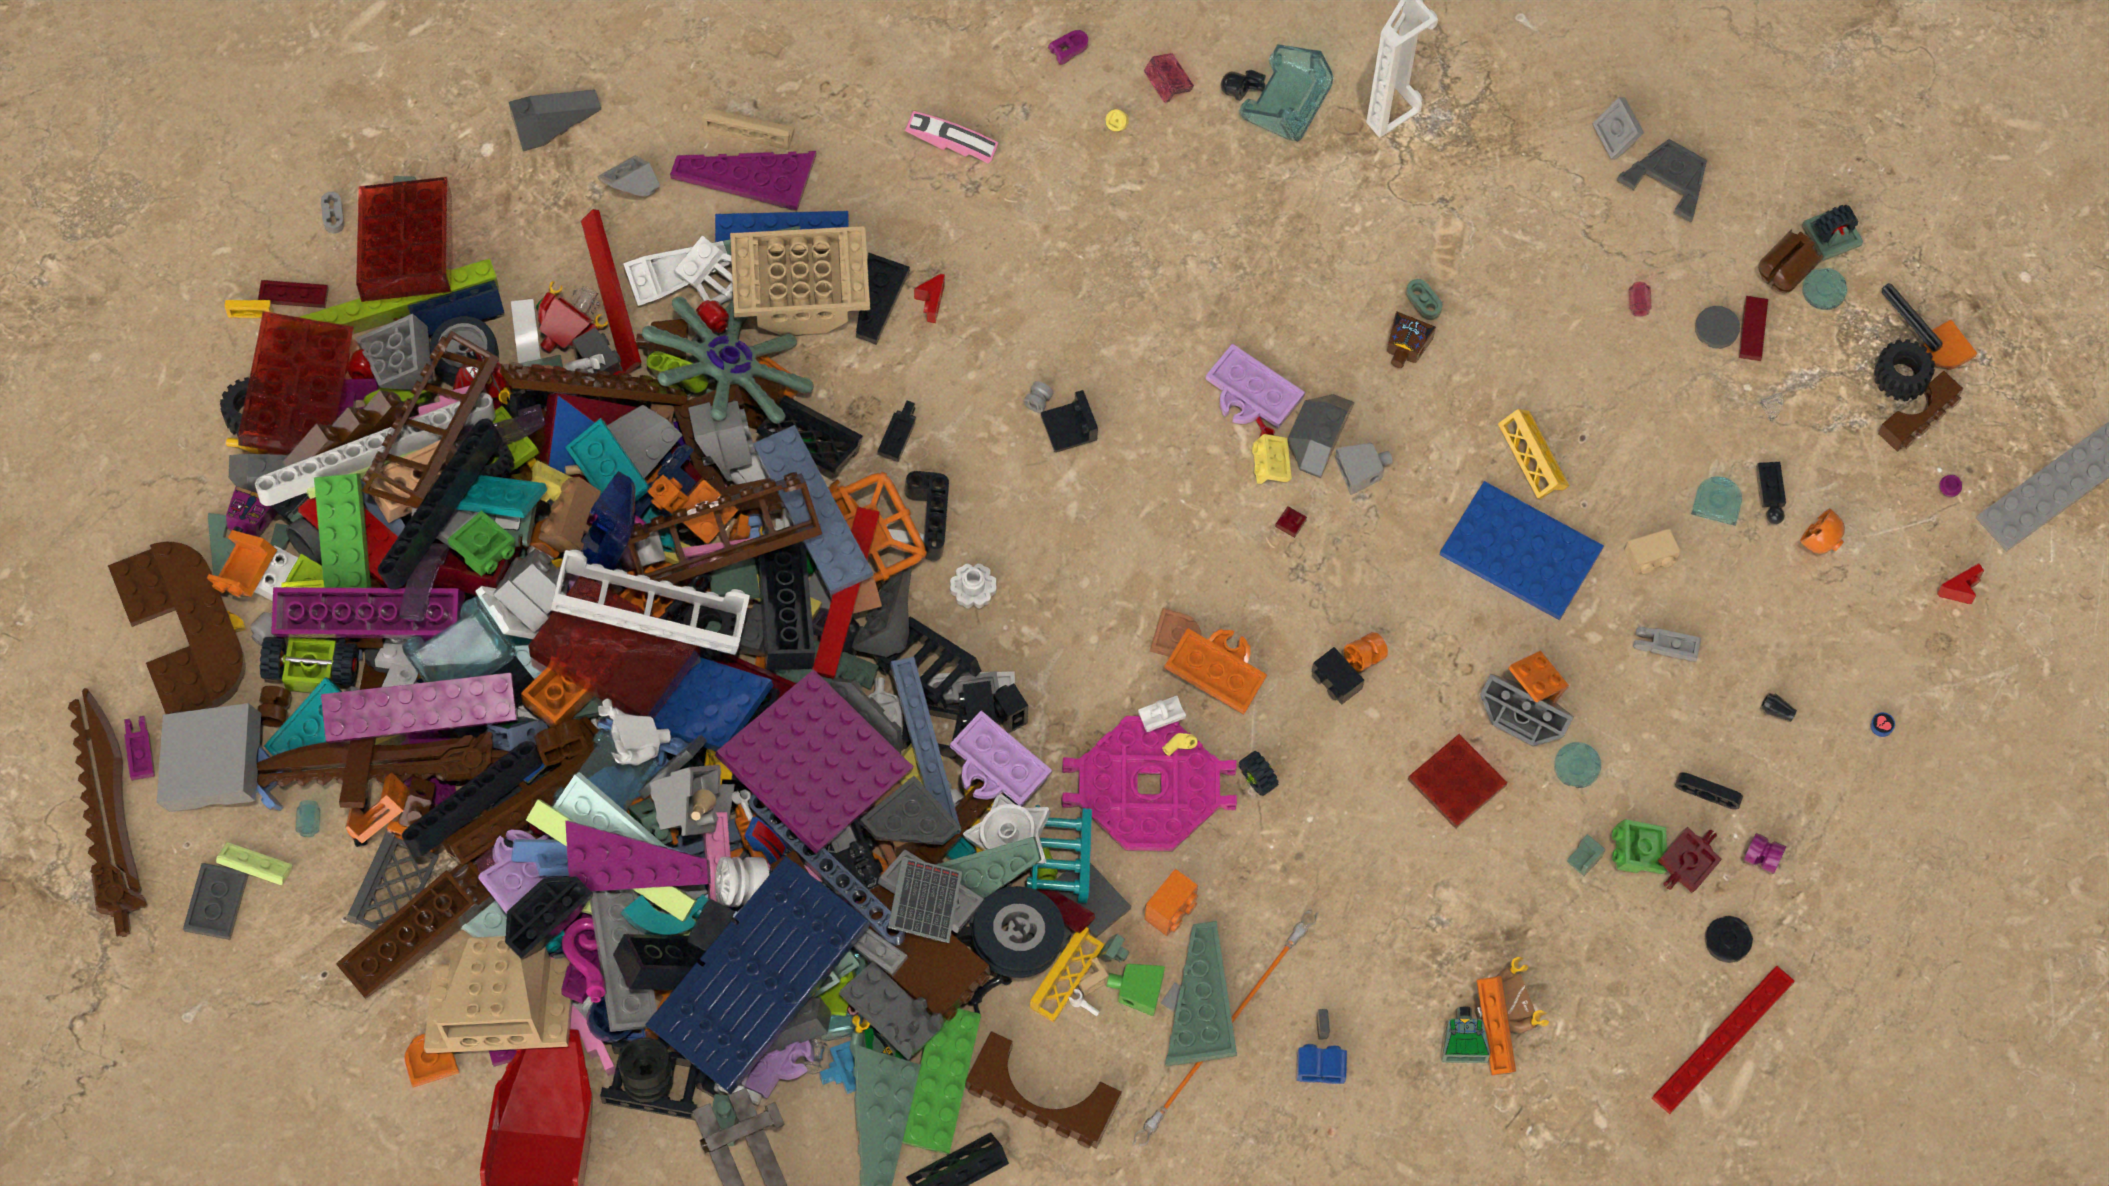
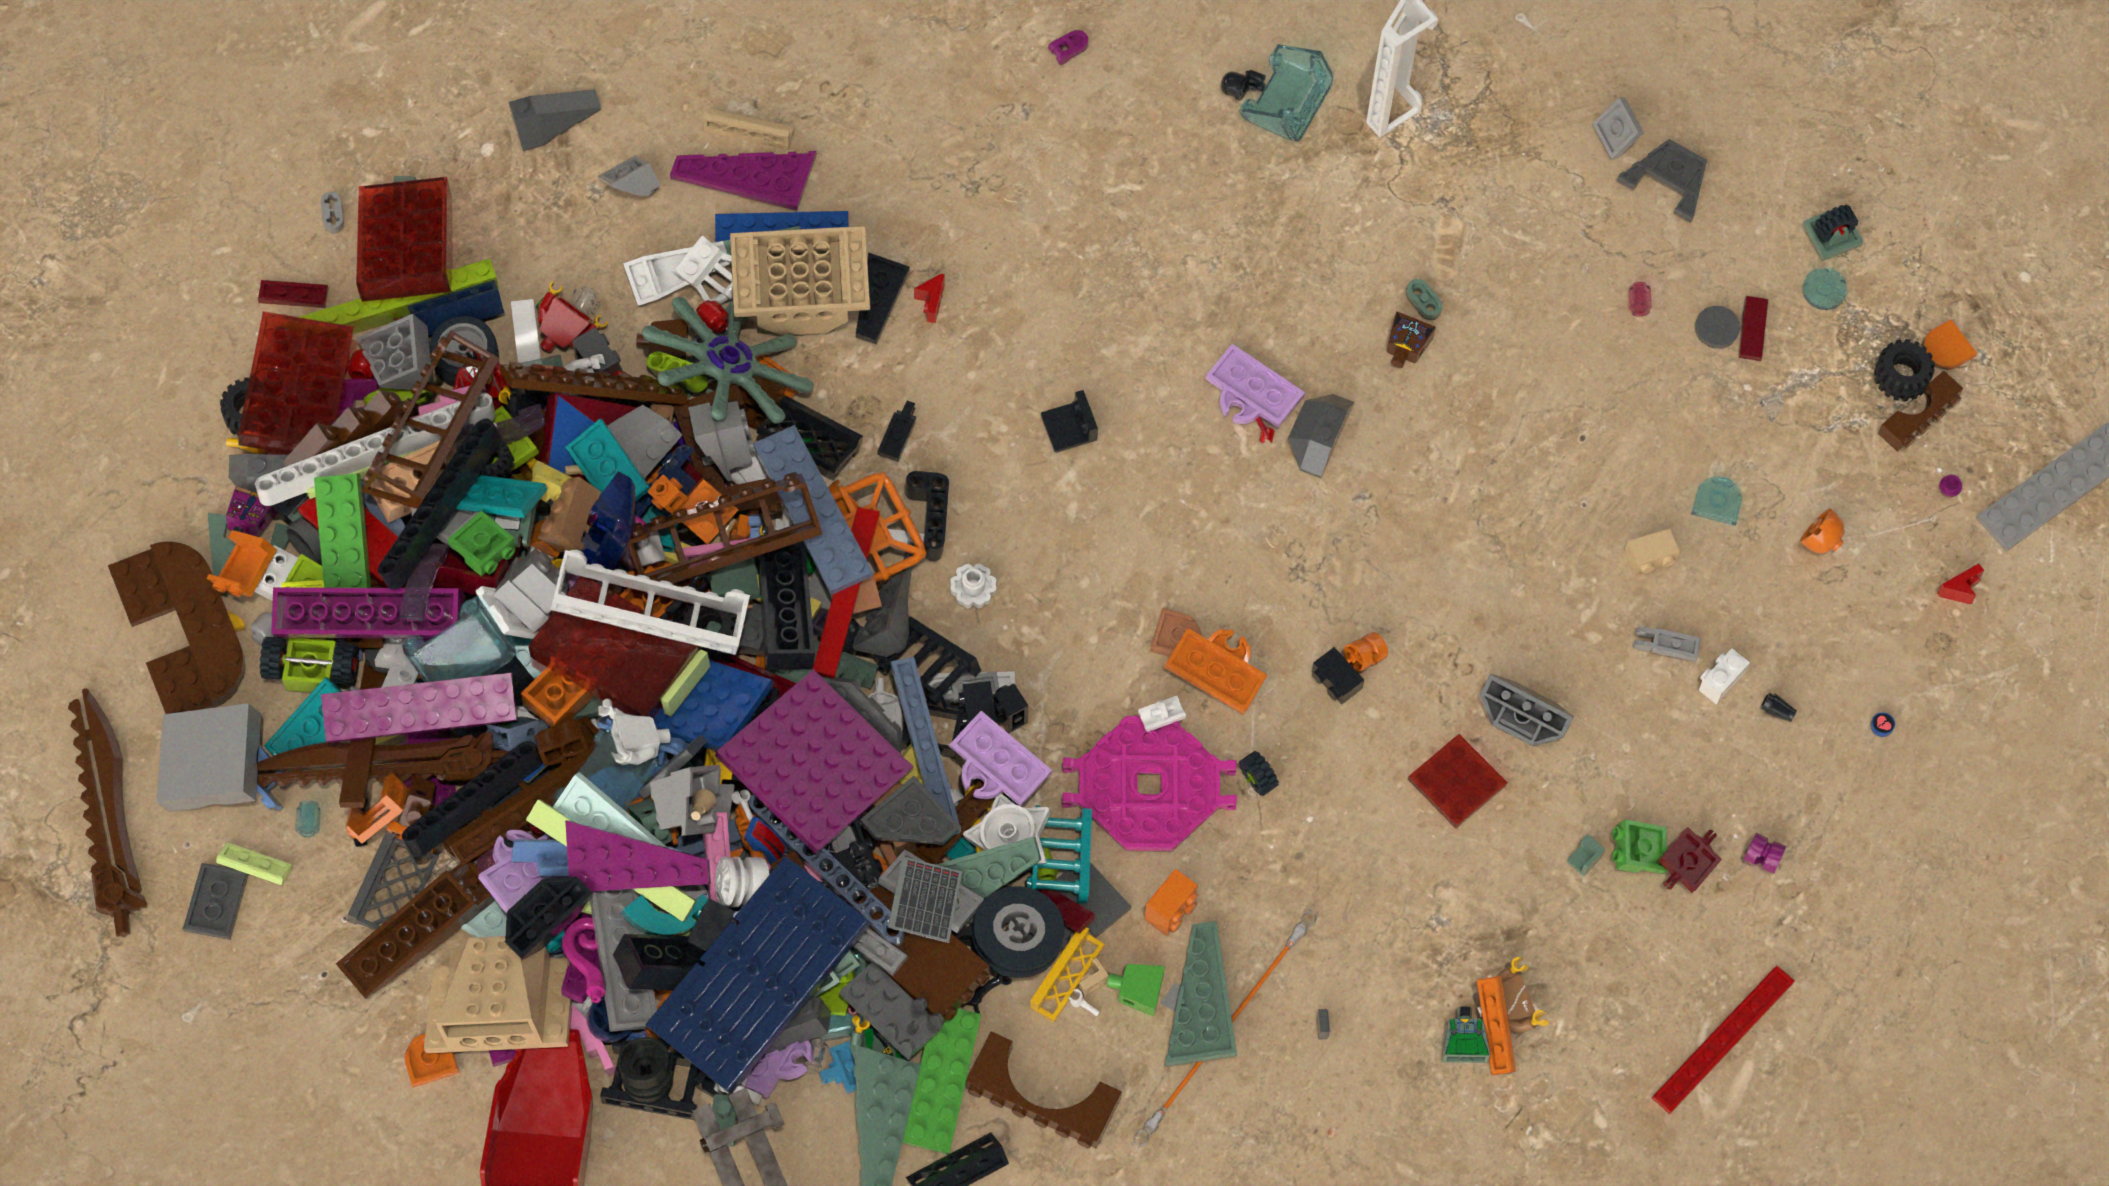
magenta hinge [124,716,155,781] -> none
yellow tile [225,300,273,318] -> none
reddish brown wheel [257,685,292,728] -> none
red tile [581,209,642,374] -> none
slope [905,111,998,163] -> none
light grey wheel [1023,381,1053,413] -> none
sand green tile [1098,934,1130,962] -> none
light yellow tile [1106,109,1129,132] -> none
clear pink bracket [1144,53,1194,103] -> none
light yellow arm [1162,733,1198,756] -> none
light yellow bracket [1252,434,1292,484] -> none
dark red tile [1275,506,1307,538] -> none
blue brick [1297,1044,1347,1084] -> none
light grey torso [1335,443,1393,495] -> none
blue plate [1440,481,1604,620] -> none
yellow fence [1498,409,1569,499] -> none
orange bracket [1509,650,1569,702] -> none
clear light blue tile [1554,742,1601,788] -> none
black beam [1675,772,1743,809] -> none
black tile [1705,916,1753,963] -> none
black plate [1756,462,1786,524] -> none
reddish brown cylinder [1758,229,1823,293] -> none
black axle [1882,283,1943,352] -> none
none -> yellowish green tile [661,649,710,716]
none -> white brick [1699,649,1750,705]

